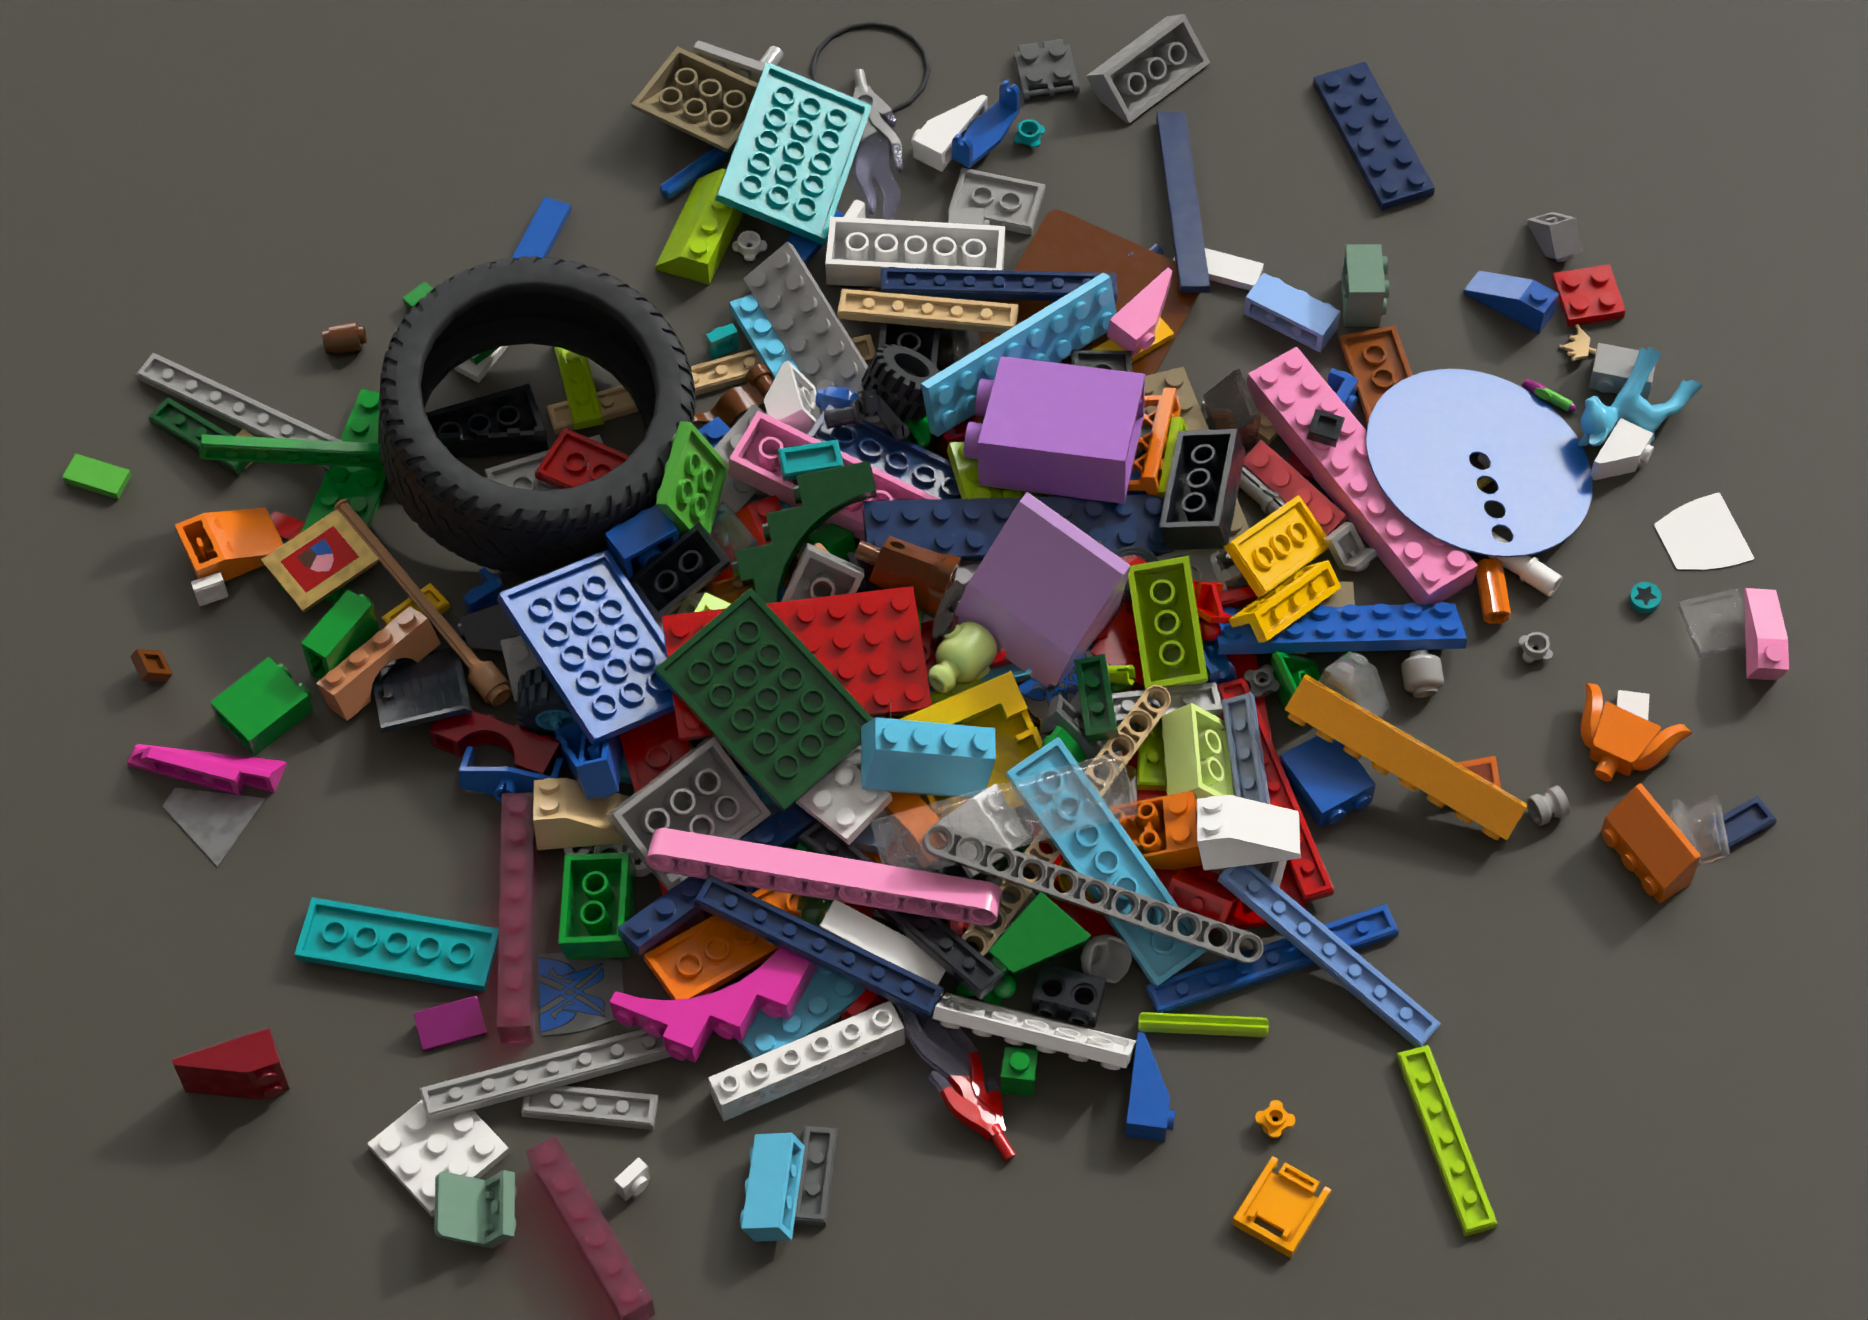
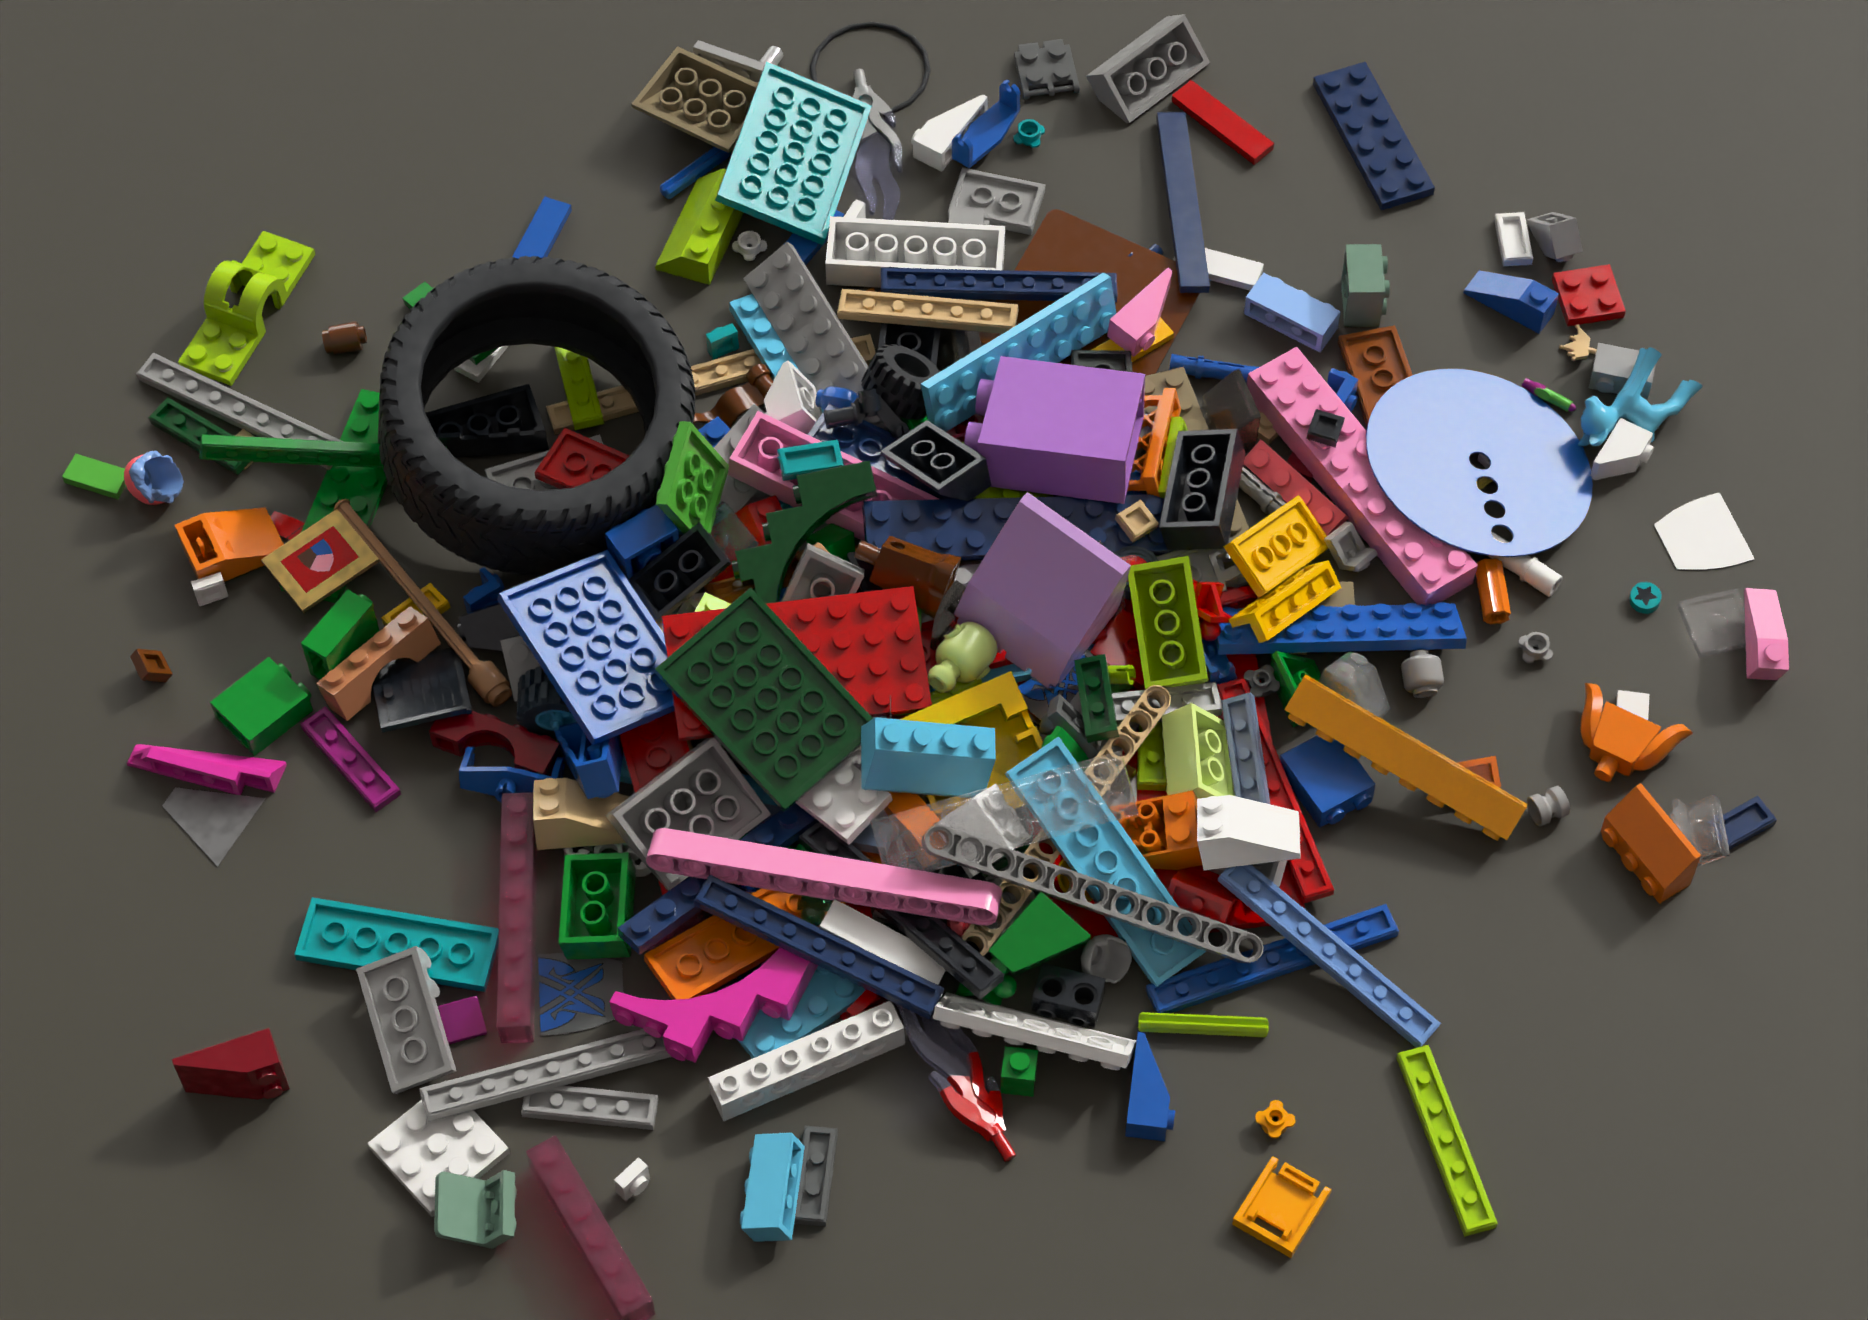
none -> medium blue hair [124,451,184,505]
none -> lime piece [178,231,316,386]
none -> magenta tile [300,706,402,812]
none -> light grey hinge [356,946,456,1094]
none -> black slope [880,420,992,502]
none -> tan tile [1115,500,1159,542]
none -> blue pin [1169,354,1259,383]
none -> red tile [1171,80,1274,165]
none -> white tile [1494,212,1533,267]

